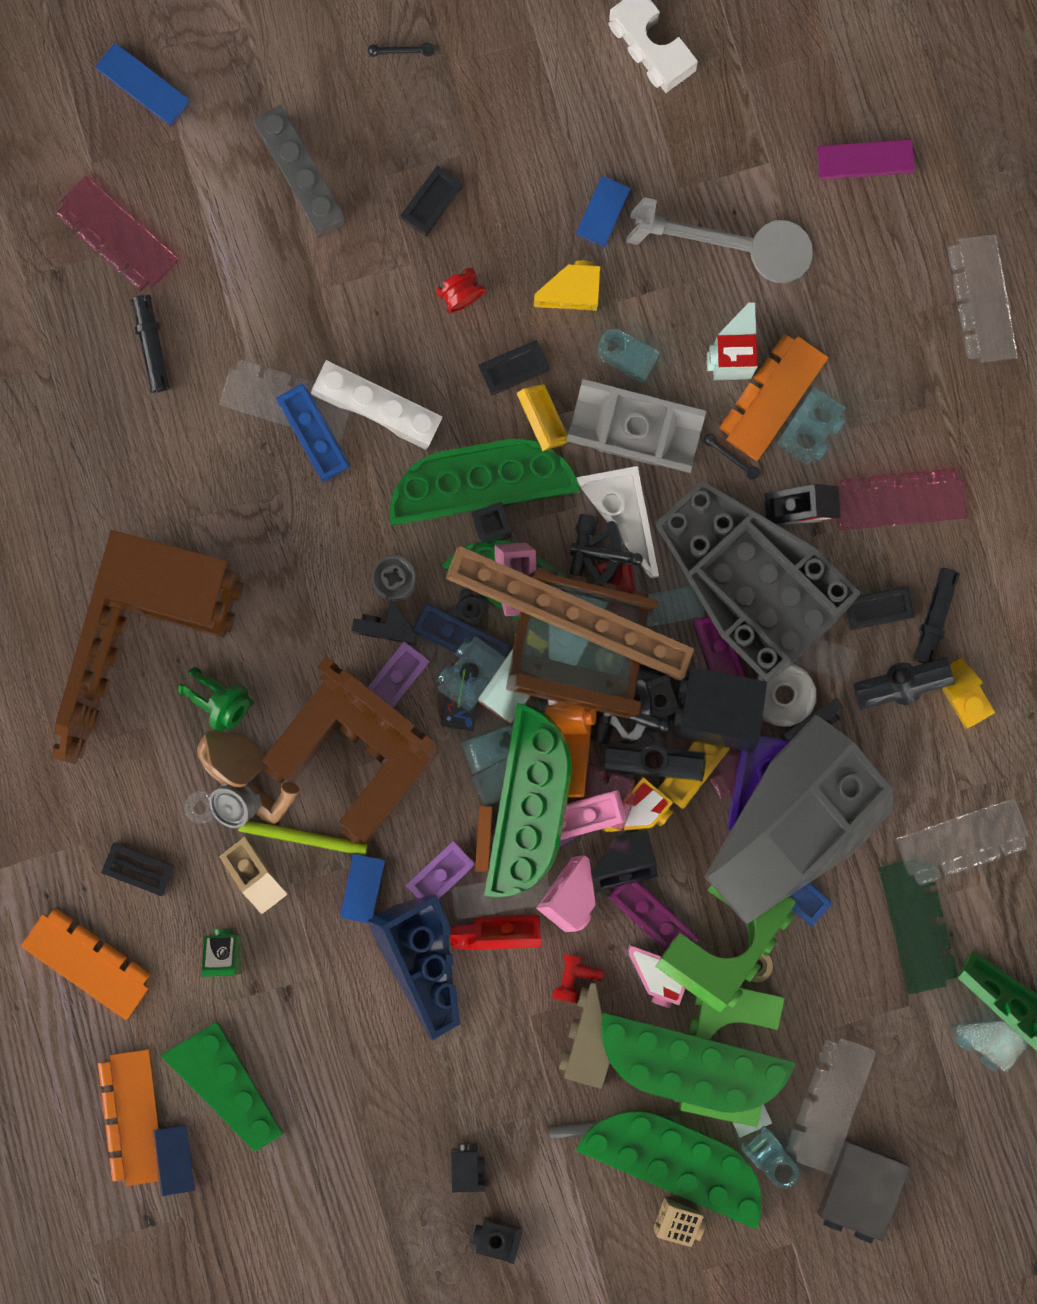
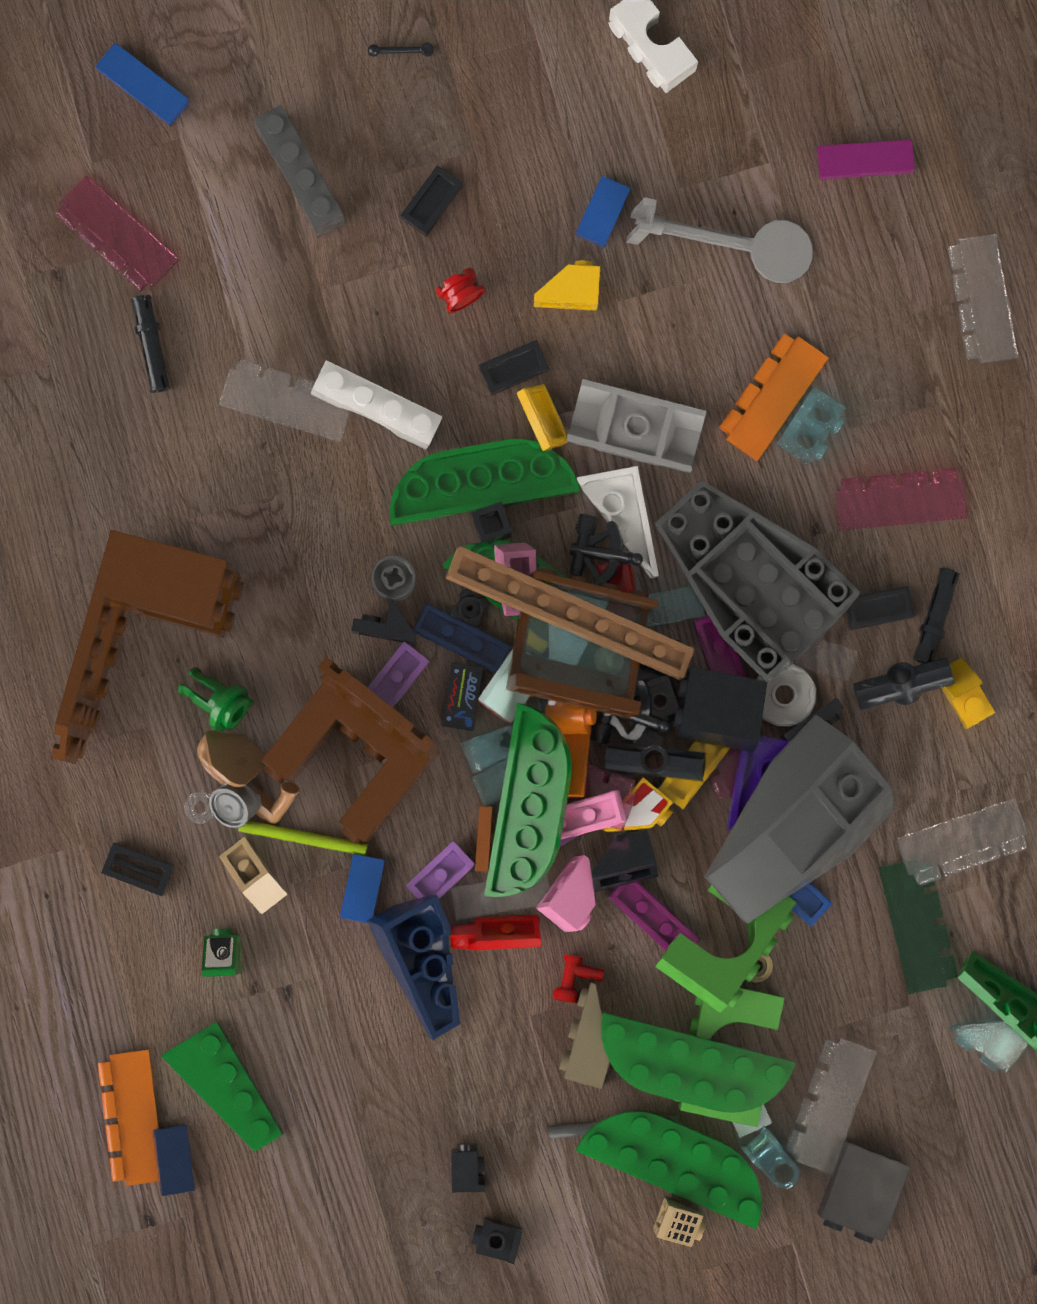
orange windscreen [21,907,151,1021] -> none
blue tile [275,383,351,482] -> none
clear light blue brick [436,636,506,714] -> none
clear light blue piece [597,329,661,383] -> none
slope [627,945,685,1009] -> none
black hinge [704,434,760,480] -> none
slope [707,303,757,380] -> none
black slope [764,484,841,525] -> none

